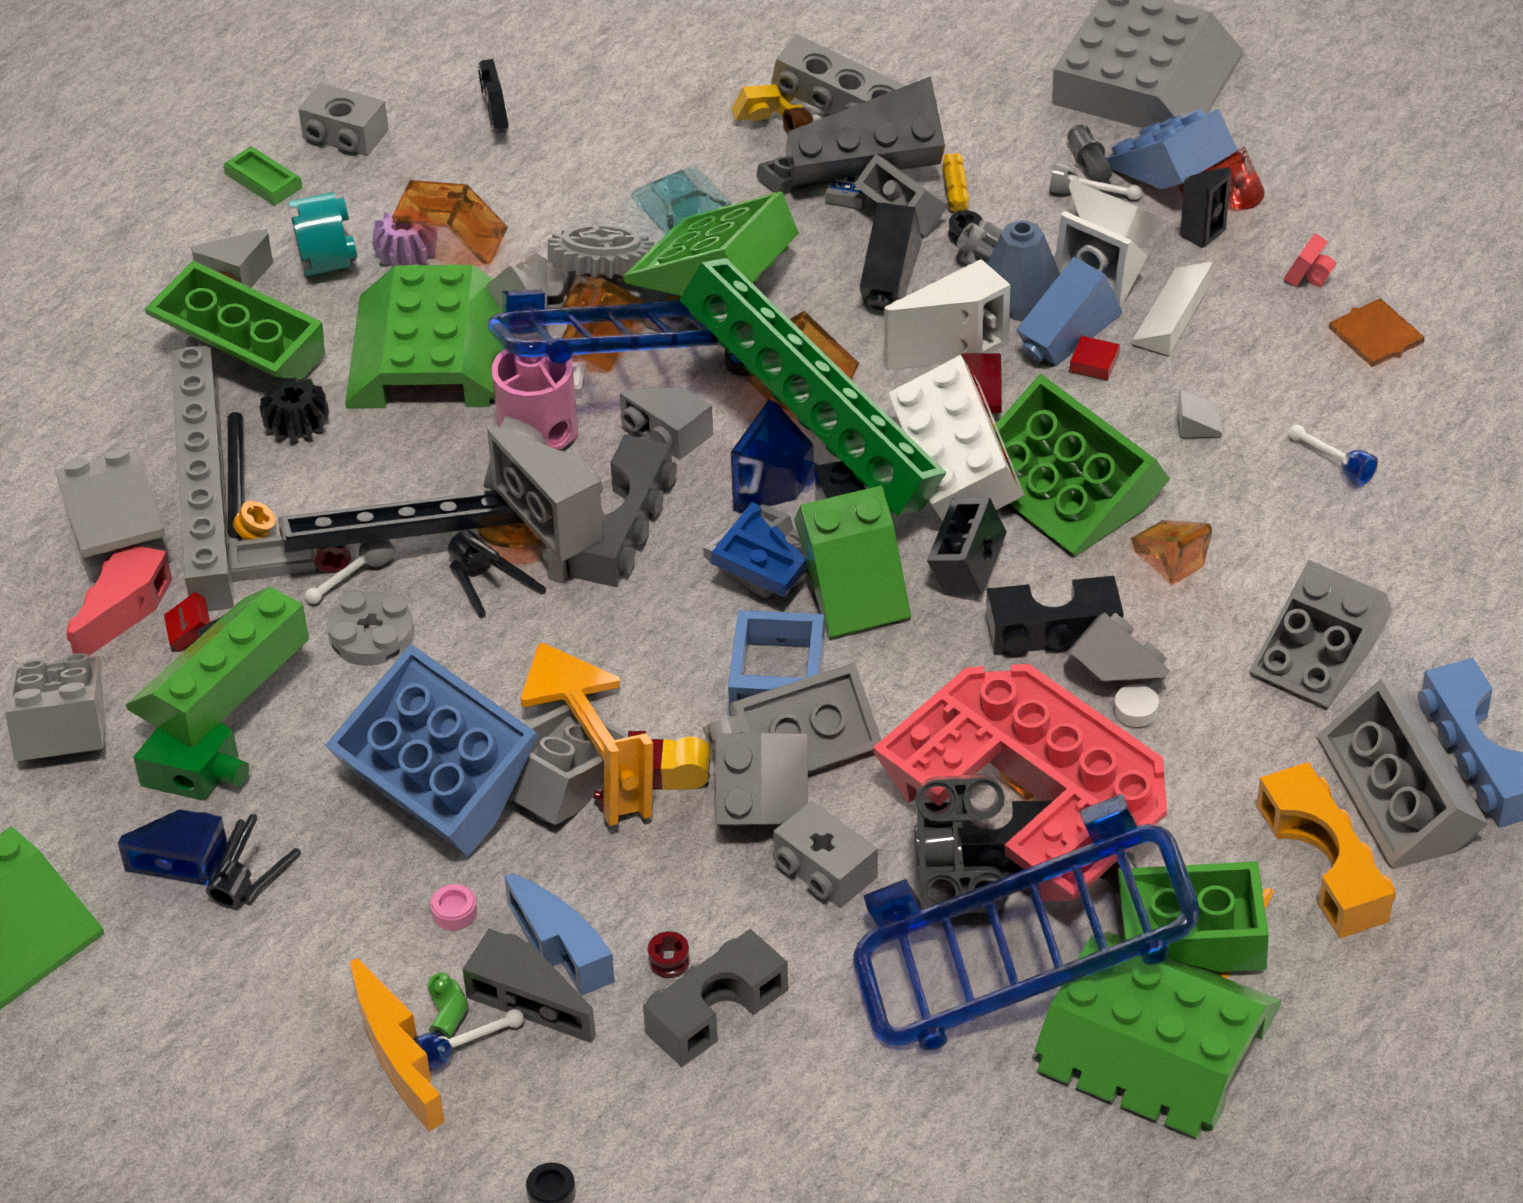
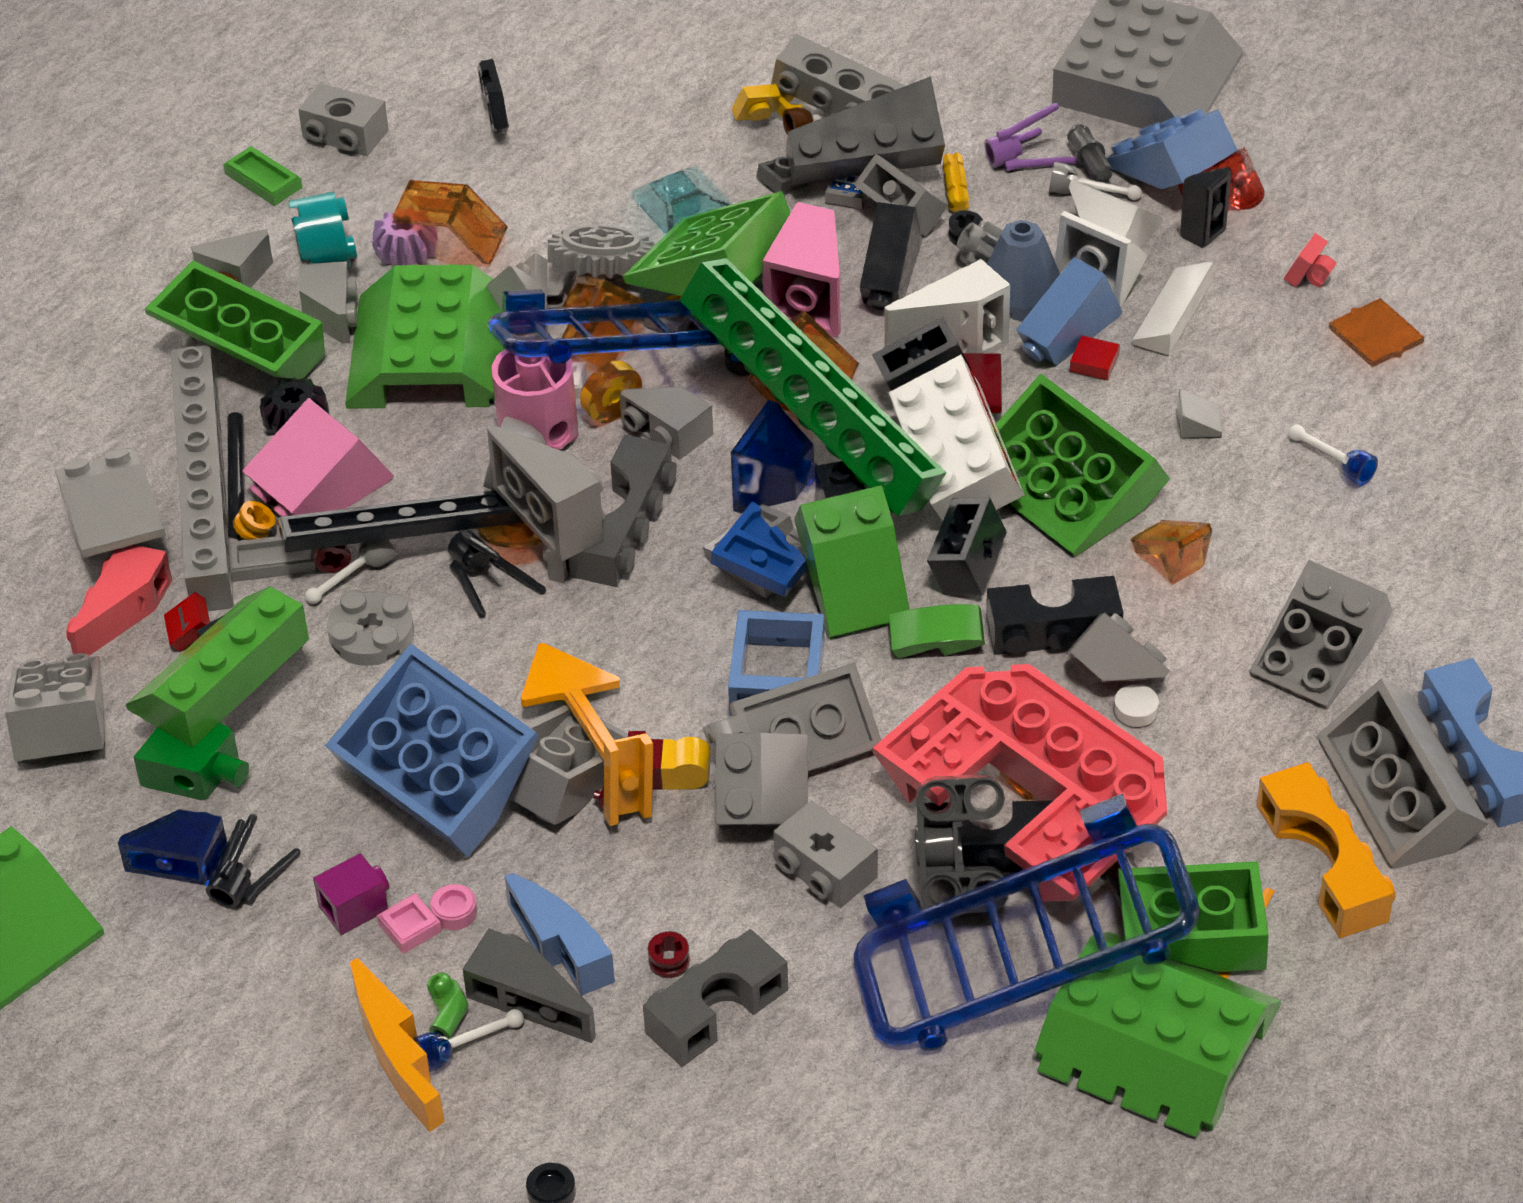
none -> bright pink slope [242,398,394,517]
none -> light grey slope [299,261,358,344]
none -> magenta brick [313,853,390,935]
none -> bright pink tile [377,893,442,954]
none -> clear orange piece [580,360,642,424]
none -> bright pink slope [763,202,841,338]
none -> black brick [872,316,972,391]
none -> bright green slope [889,604,985,659]
none -> medium lavender plant [984,103,1079,172]

